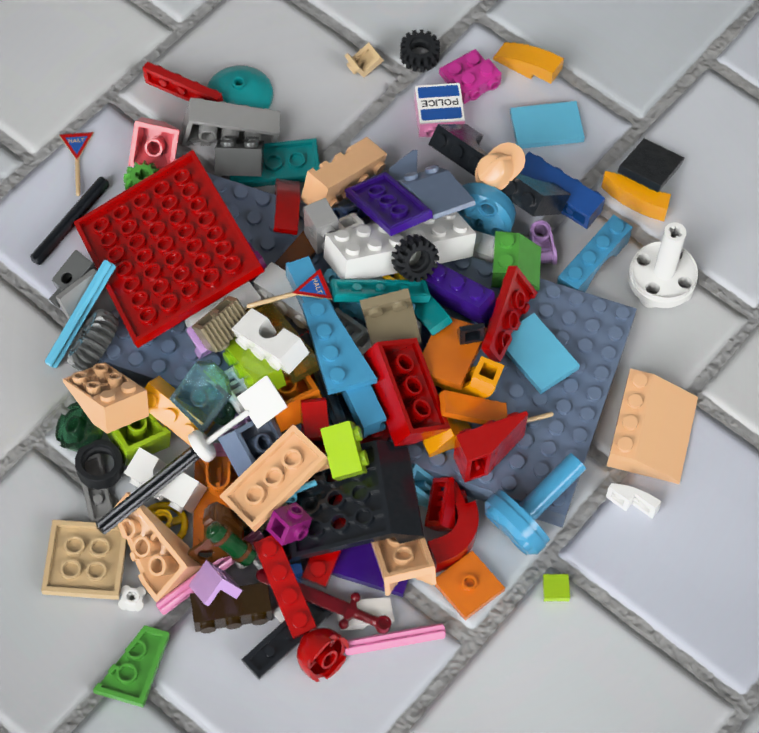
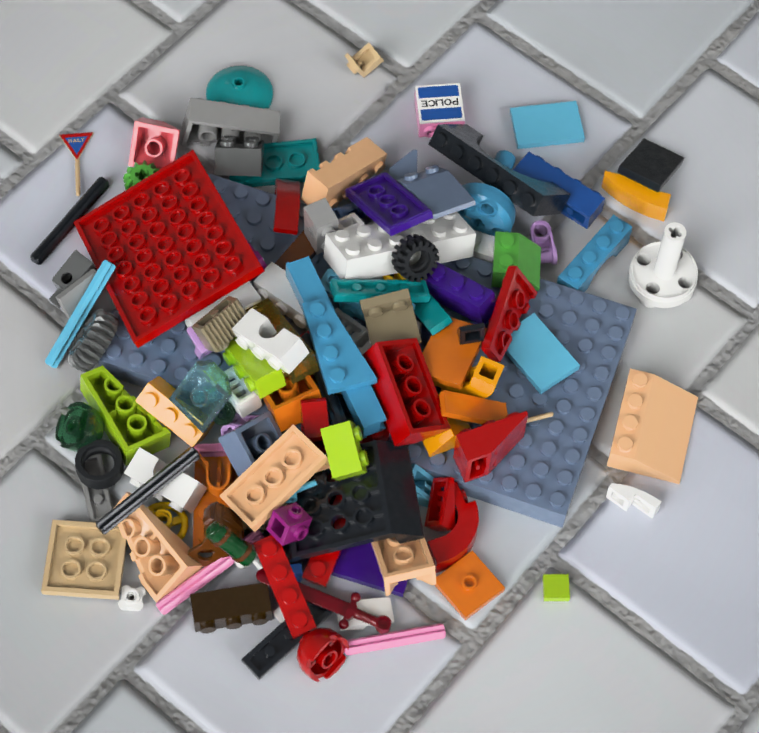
light nougat slope [63,362,149,434] -> none
bright green wing [93,625,170,708] -> none
red plate [142,62,223,102] -> none
white piece [188,375,288,463] -> none
lavender panel [189,560,243,606] -> none
piece [247,269,333,308] -> none
black tyre [400,29,440,72] -> none
dark pink plate [439,49,502,104] -> none
light nougat piece [475,142,526,191] -> none
dark azure piece [485,453,586,555] -> none
light orange slope [493,42,564,84] -> none

